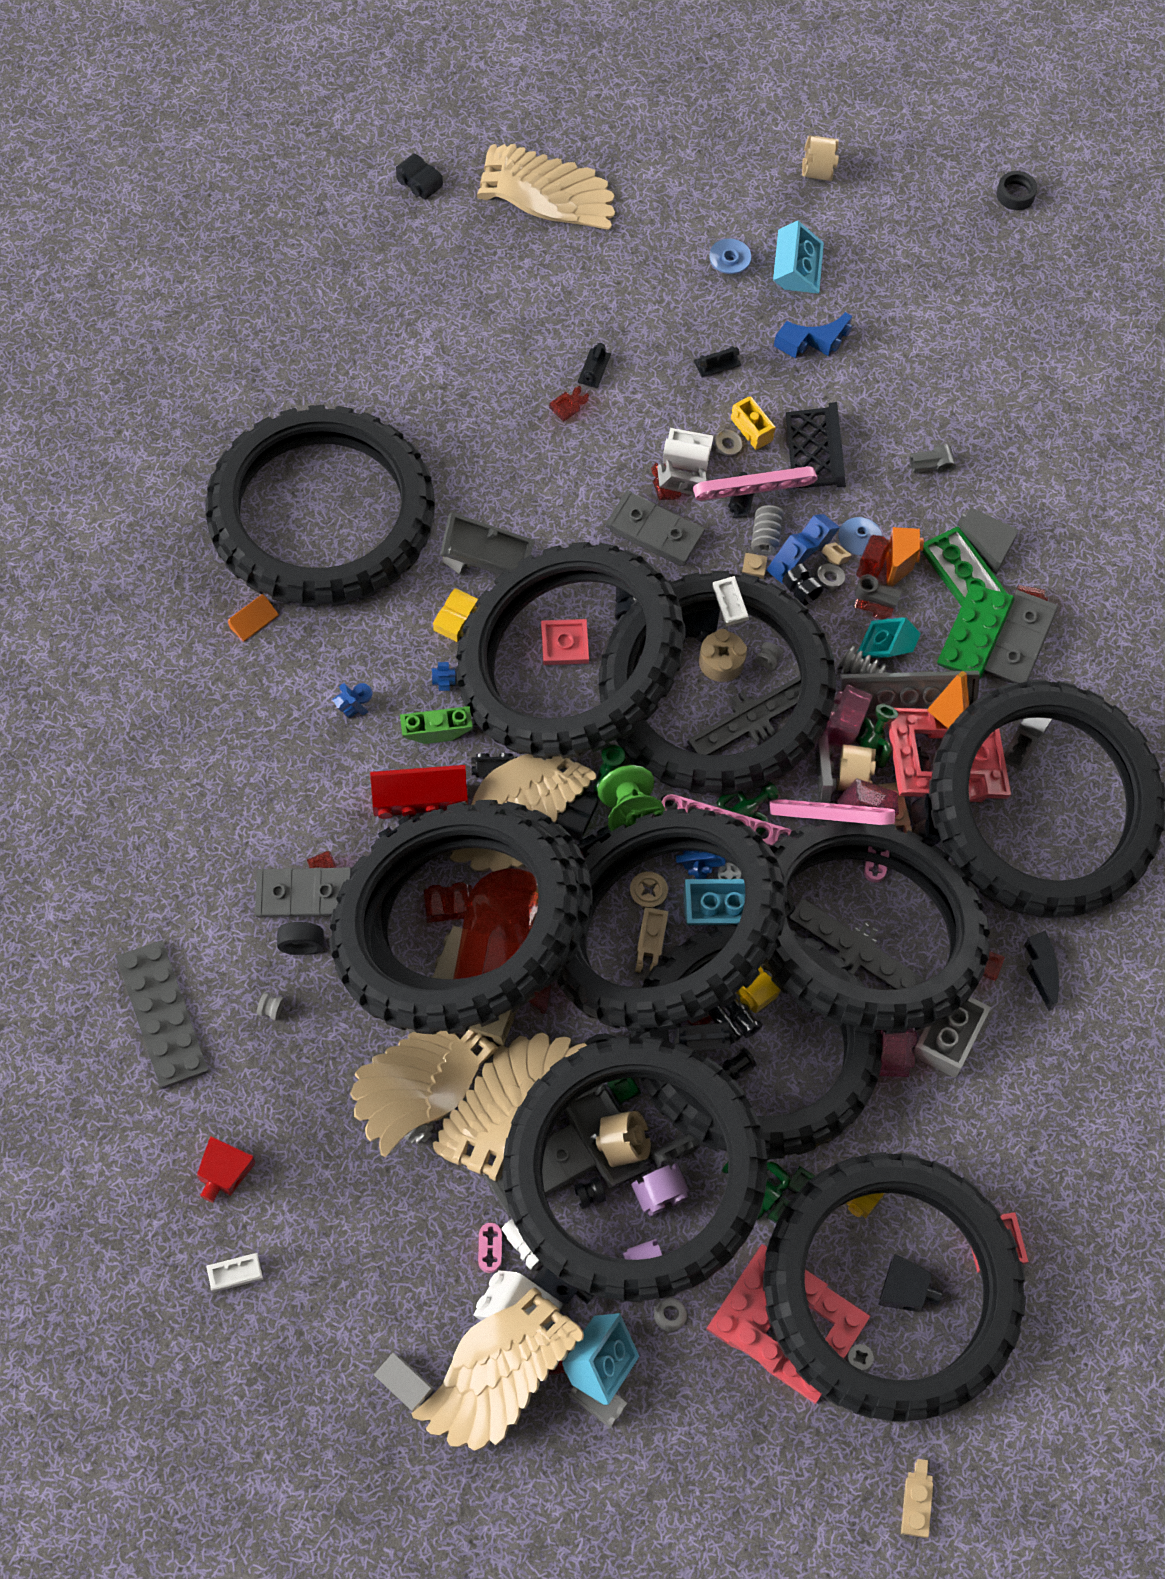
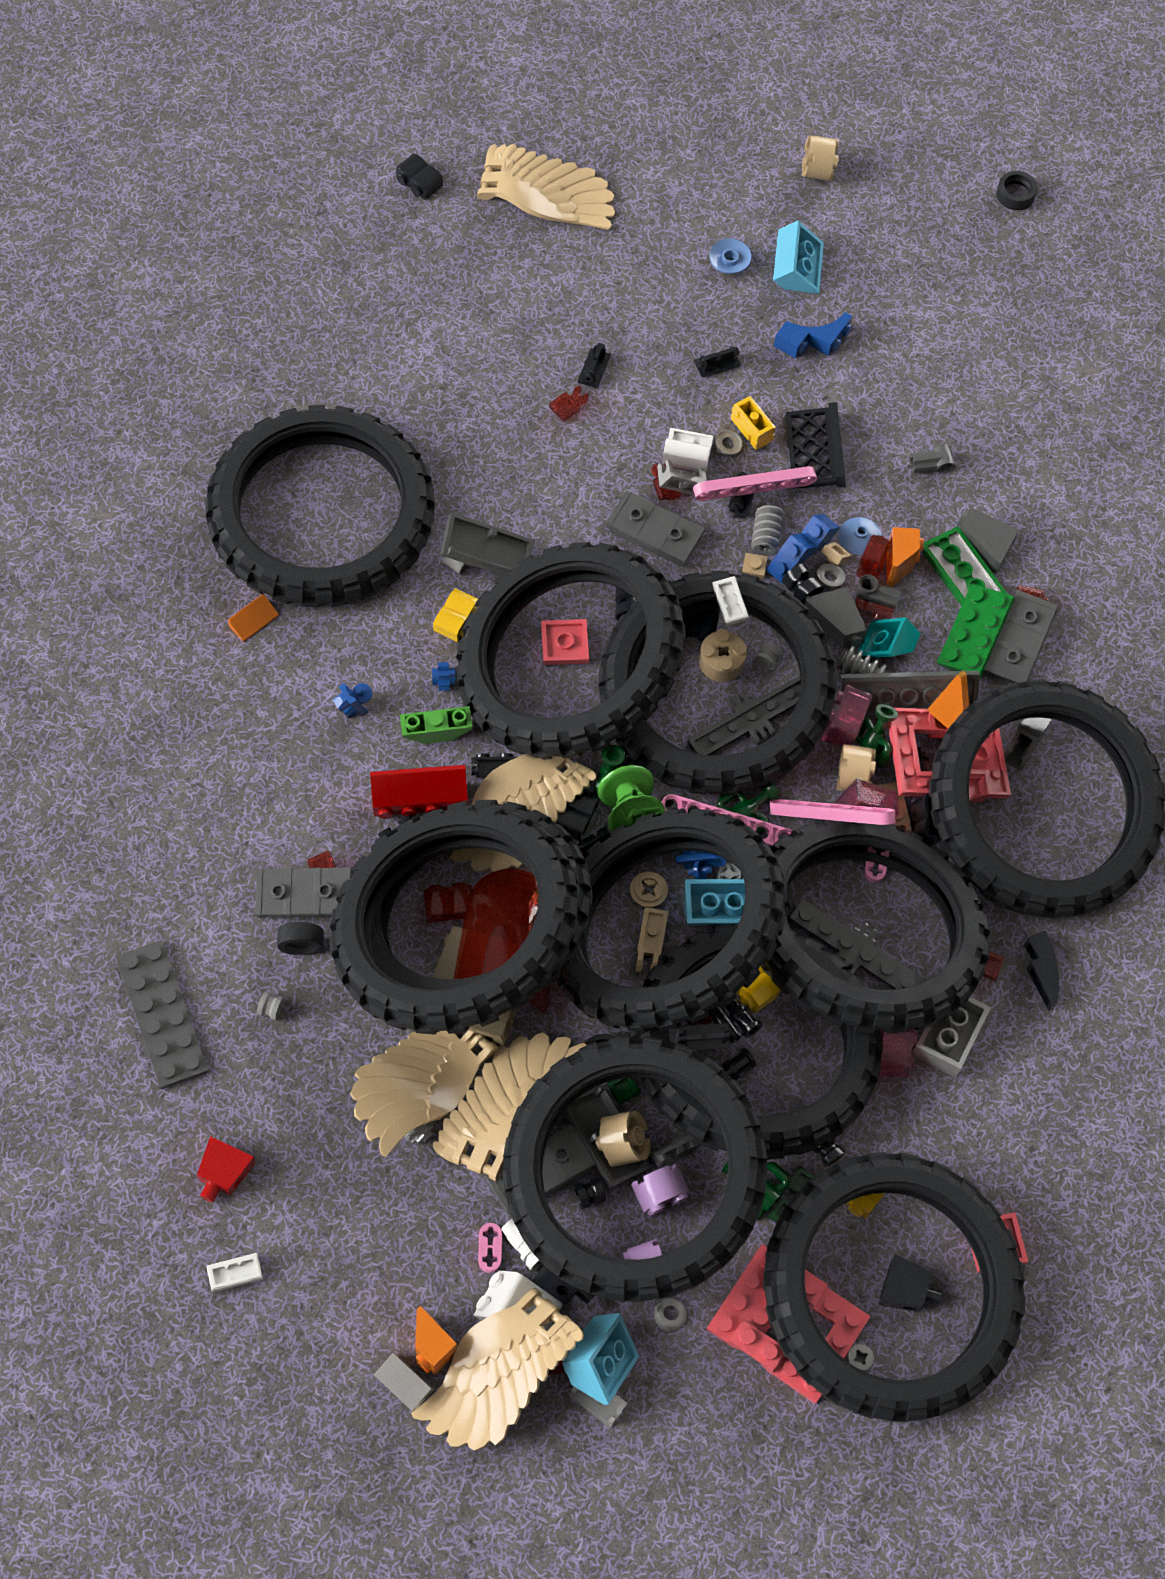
dark grey wing [816,735,836,803] -> none
tan hinge [901,1459,933,1538] -> none
none -> orange slope [415,1306,457,1376]
none -> dark grey slope [804,587,866,648]
none -> black wheel [813,1139,846,1167]

